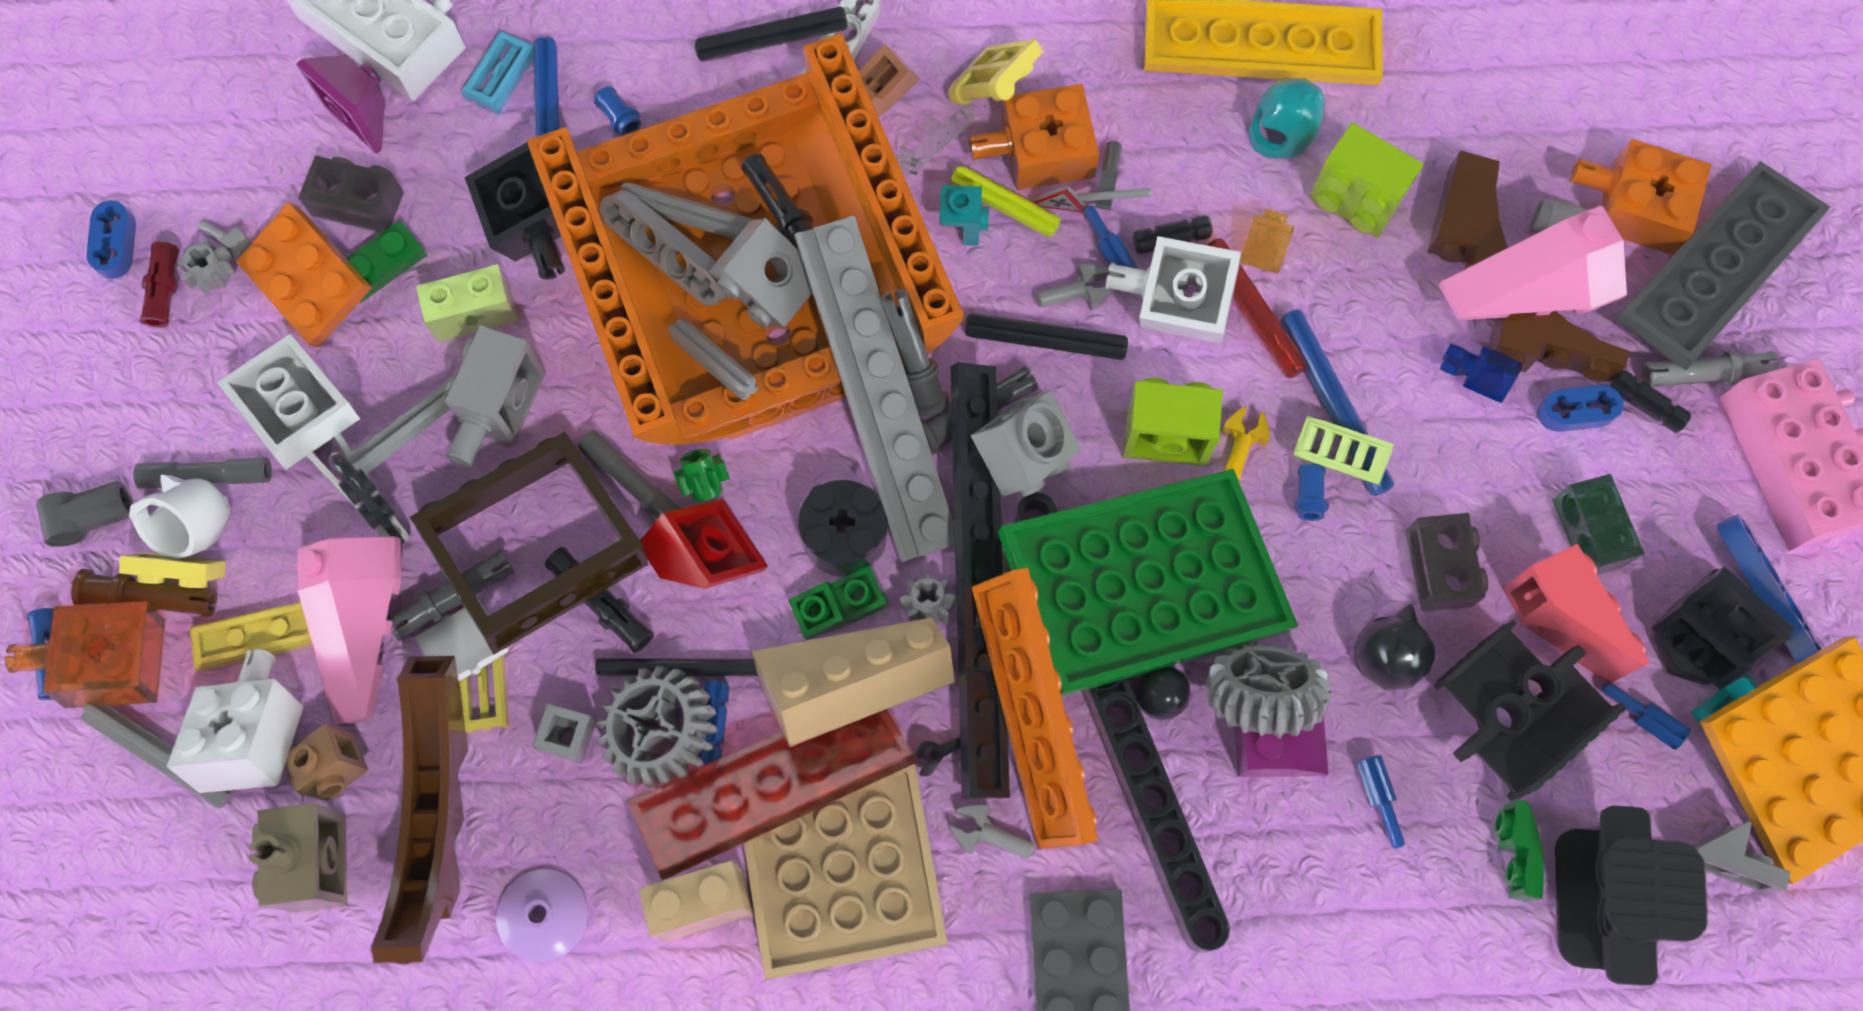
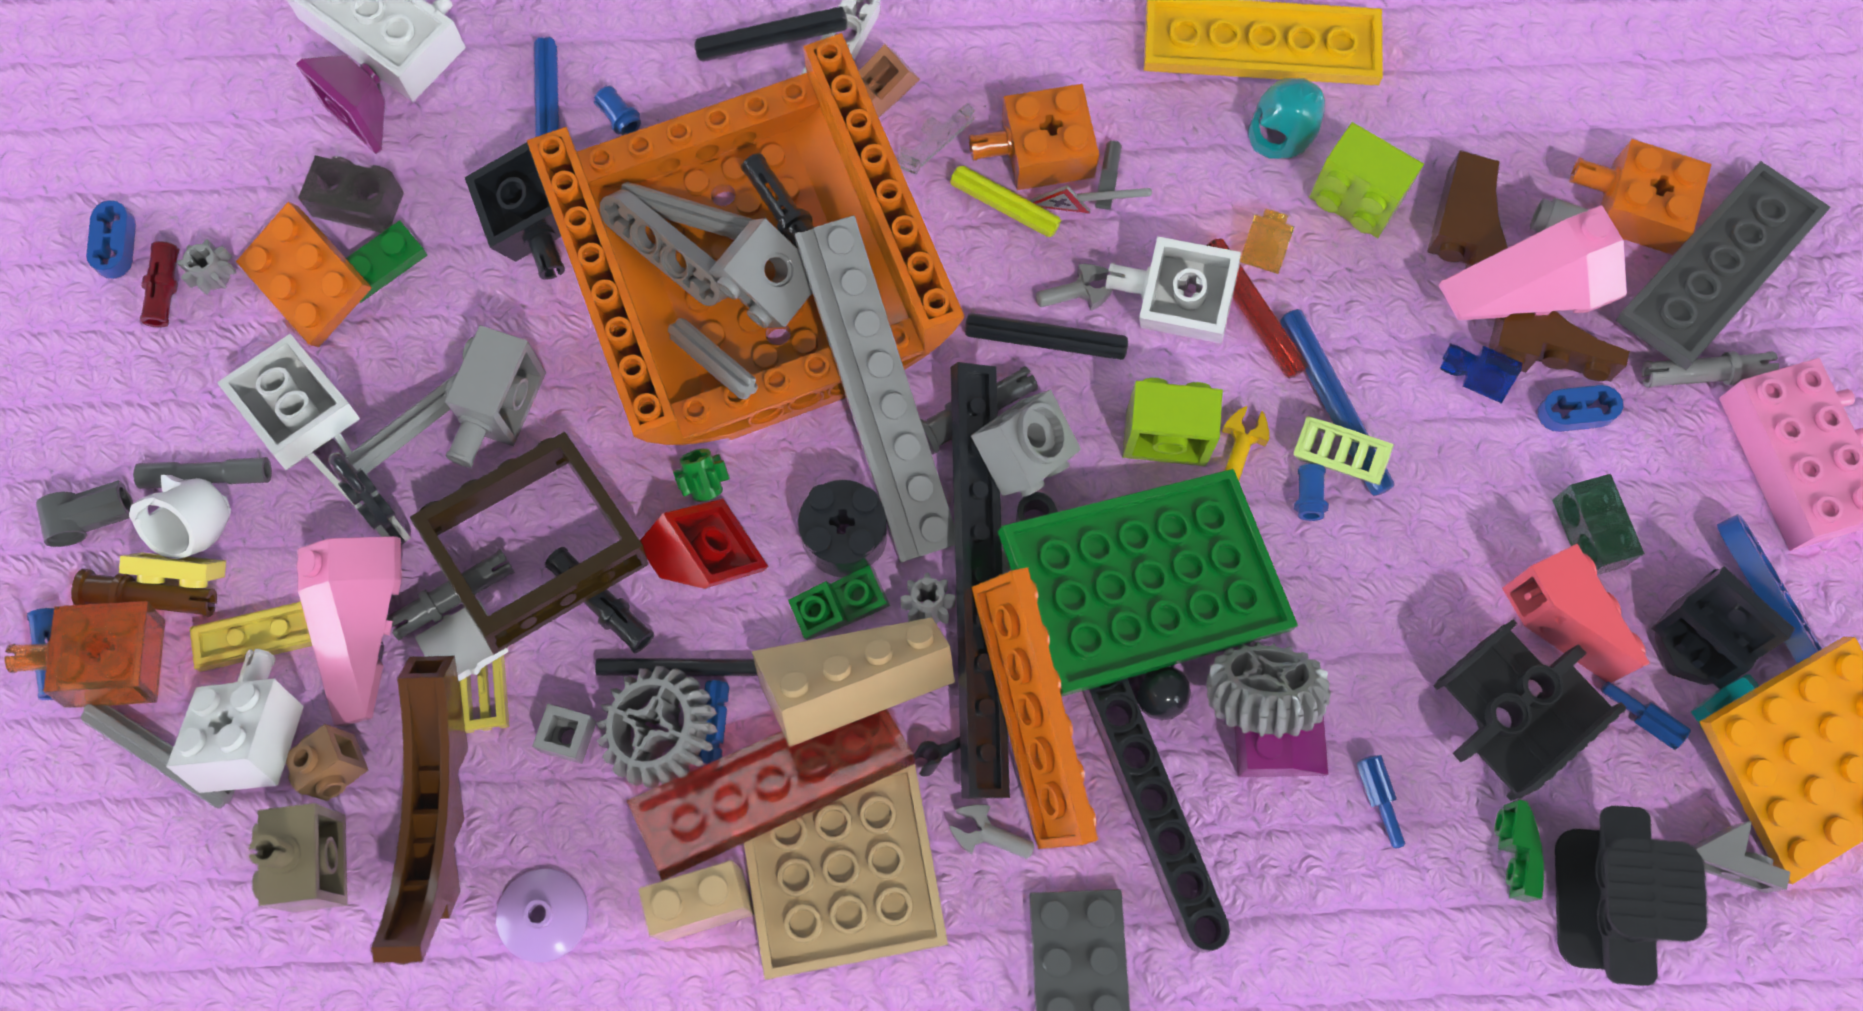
light grey hand [198,220,251,258] -> none
yellowish green brick [416,264,518,343] -> none
medium azure tile [461,31,534,114] -> none
dark grey piece [578,430,681,521] -> none
dark grey pin [881,289,950,416] -> none
teal bracket [939,185,989,246] -> none
light yellow plate [948,39,1044,106] -> none
blue axle [1083,205,1138,269] -> none
black axle [1133,215,1213,254] -> none
black piece [1354,604,1435,691] -> none
clear smoke brick [1406,513,1488,612] -> none
black axle [1610,370,1691,433] -> none

